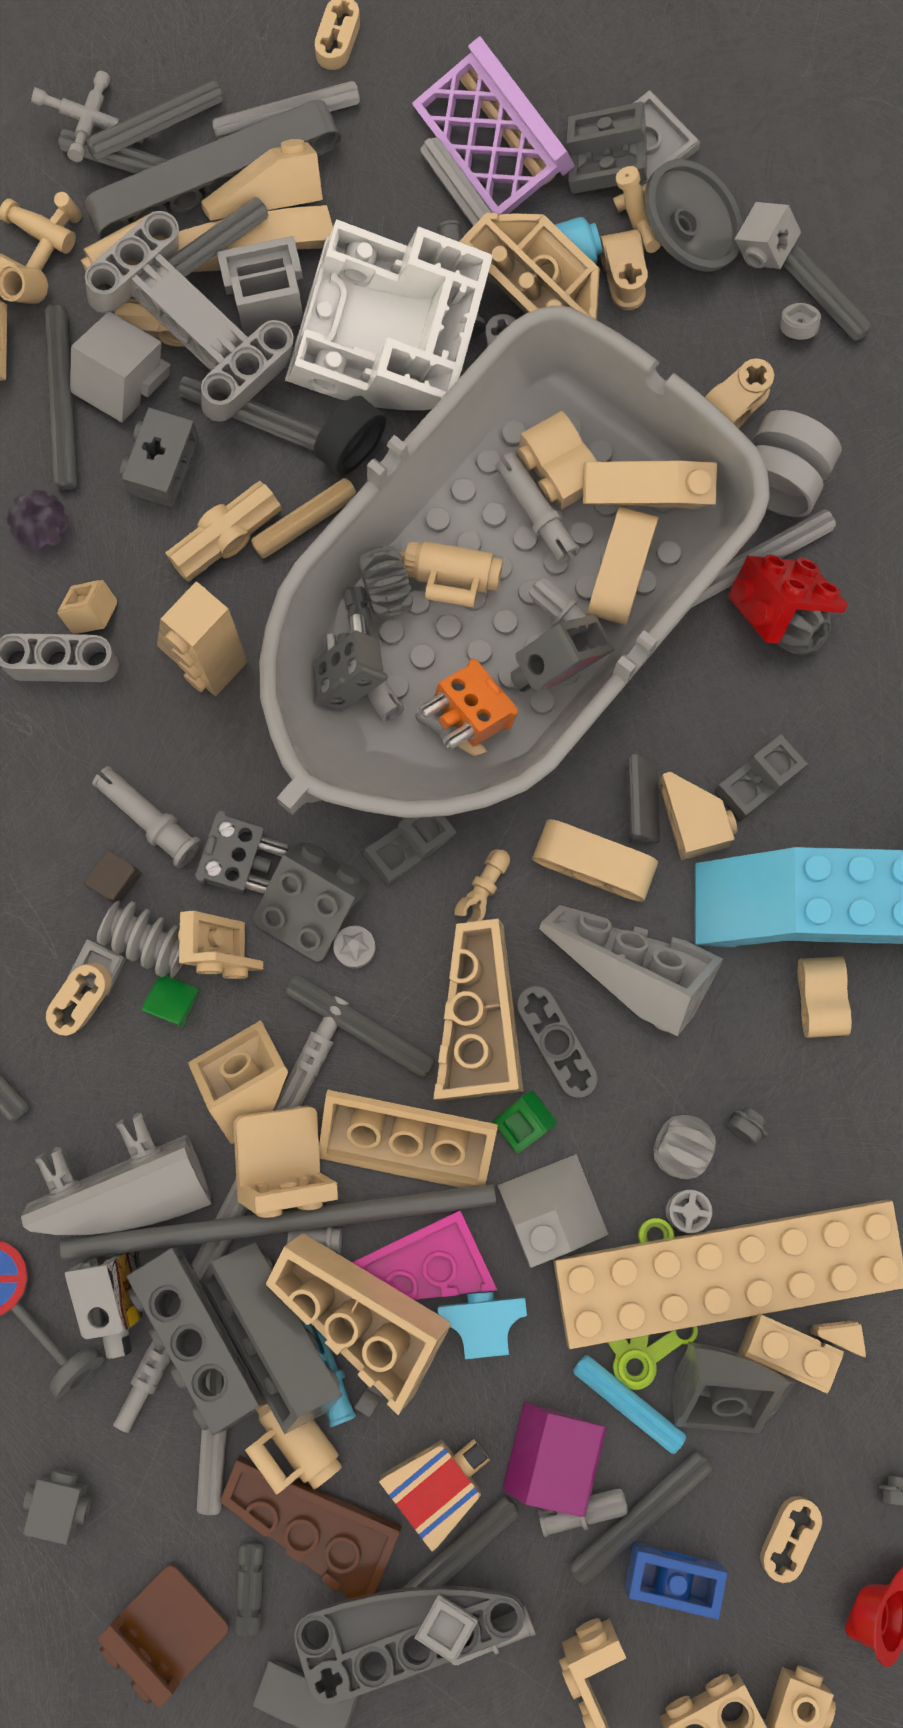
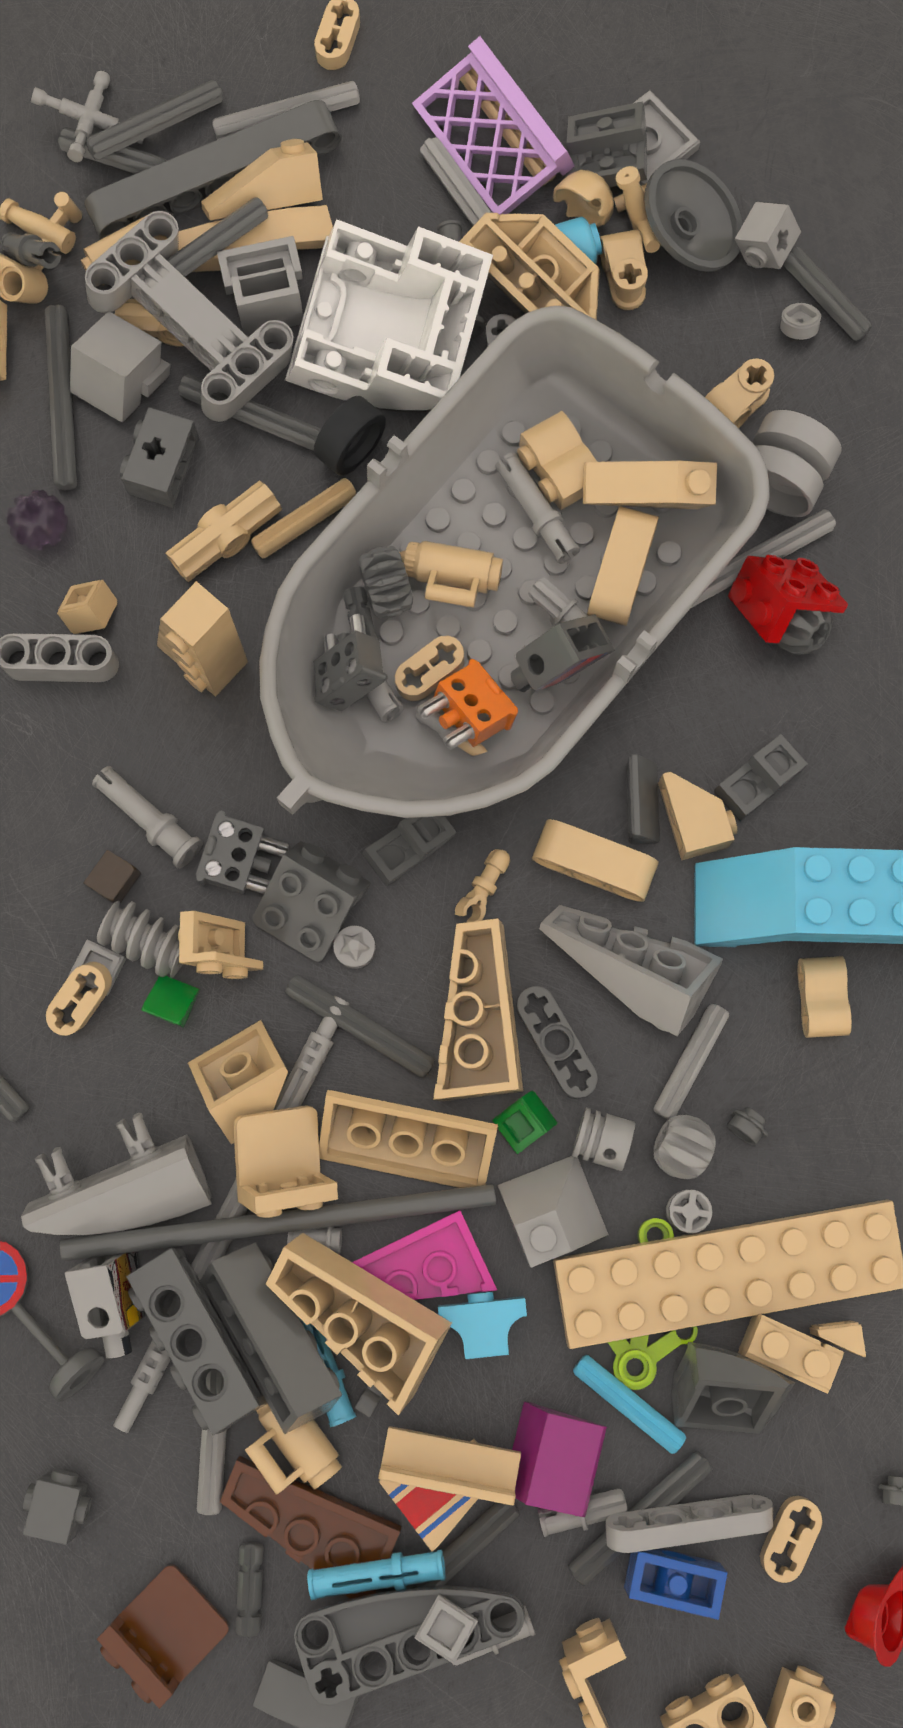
none -> dark grey pin [0,232,61,269]
none -> medium azure pin [307,1549,446,1600]
none -> tan panel [378,1426,521,1505]
none -> tan beam [395,636,465,701]
none -> tan hair [553,170,614,228]
none -> light grey piece [572,1107,635,1171]
none -> light grey beam [605,1494,773,1553]
none -> light grey axle [654,1004,729,1120]

